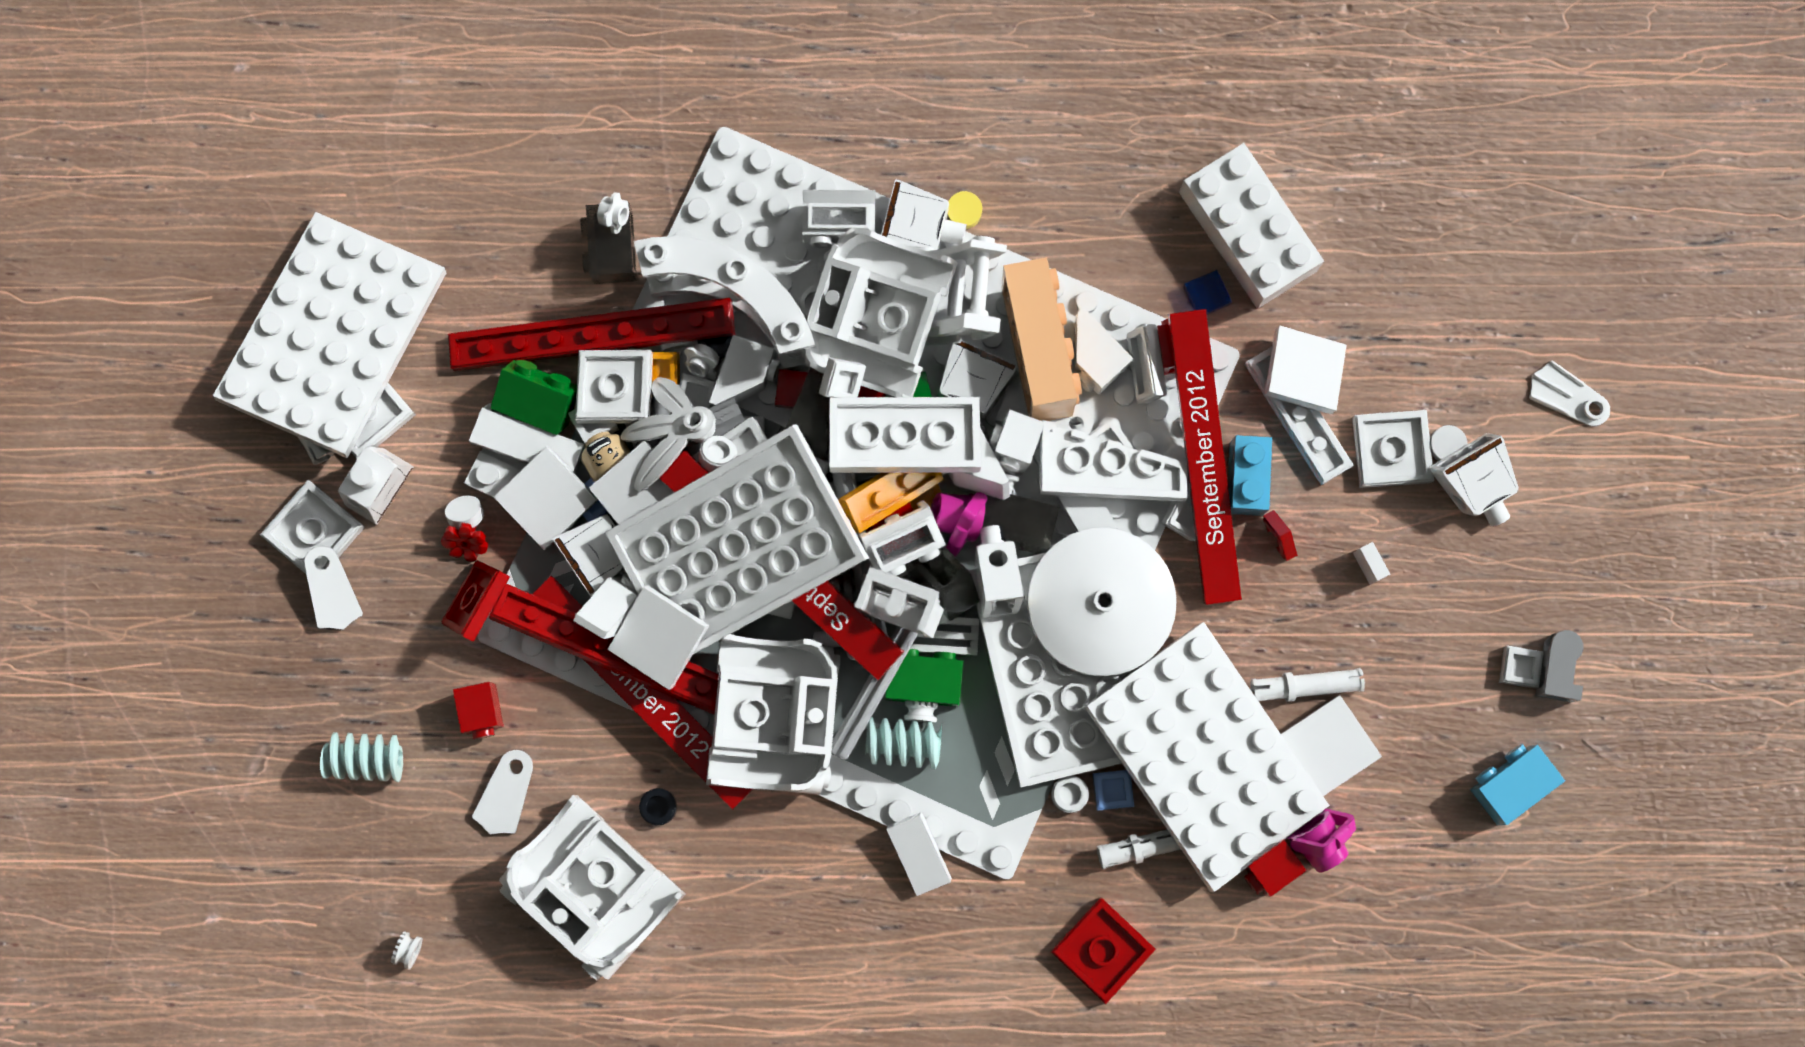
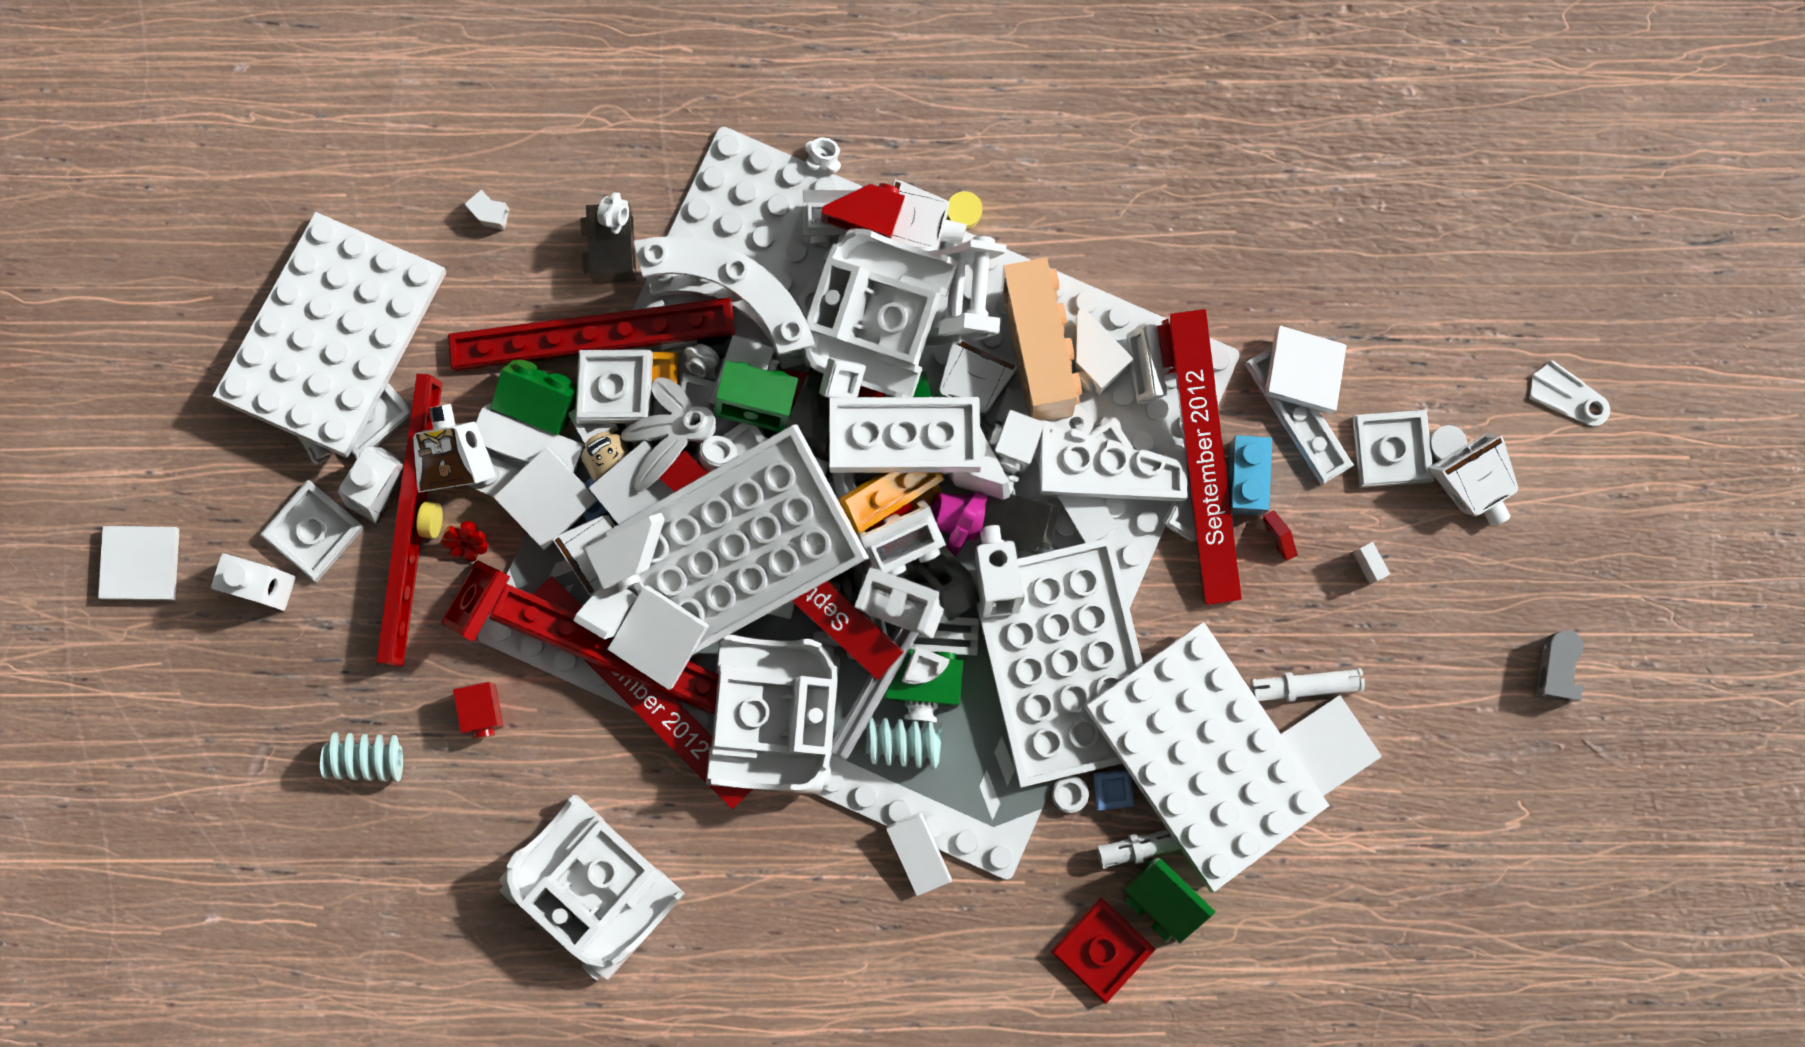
white piece [304,546,363,630] -> none
white bush [391,931,423,970] -> none
white tile [445,495,484,529] -> none
white piece [472,750,533,834] -> none
black tile [639,788,677,826] -> none
white dish [1027,528,1176,677] -> none
white brick [1179,143,1324,309] -> none
clear blue tile [1183,270,1232,314] -> none
red brick [1244,840,1307,897] -> none
dark pink piece [1288,809,1356,873] -> none
medium azure brick [1470,744,1565,826] -> none
white tile [1499,646,1544,689] -> none
none -> white tile [98,526,179,601]
none -> white torso [211,553,296,611]
none -> red tile [376,373,443,667]
none -> torso [413,404,496,493]
none -> light yellow tile [416,501,443,539]
none -> white piece [465,190,509,230]
none -> white slope [585,513,665,591]
none -> green brick [713,360,798,432]
none -> white plate [805,138,841,172]
none -> red slope [821,183,905,239]
none -> white tile [902,646,950,685]
none -> green slope [1122,857,1216,943]

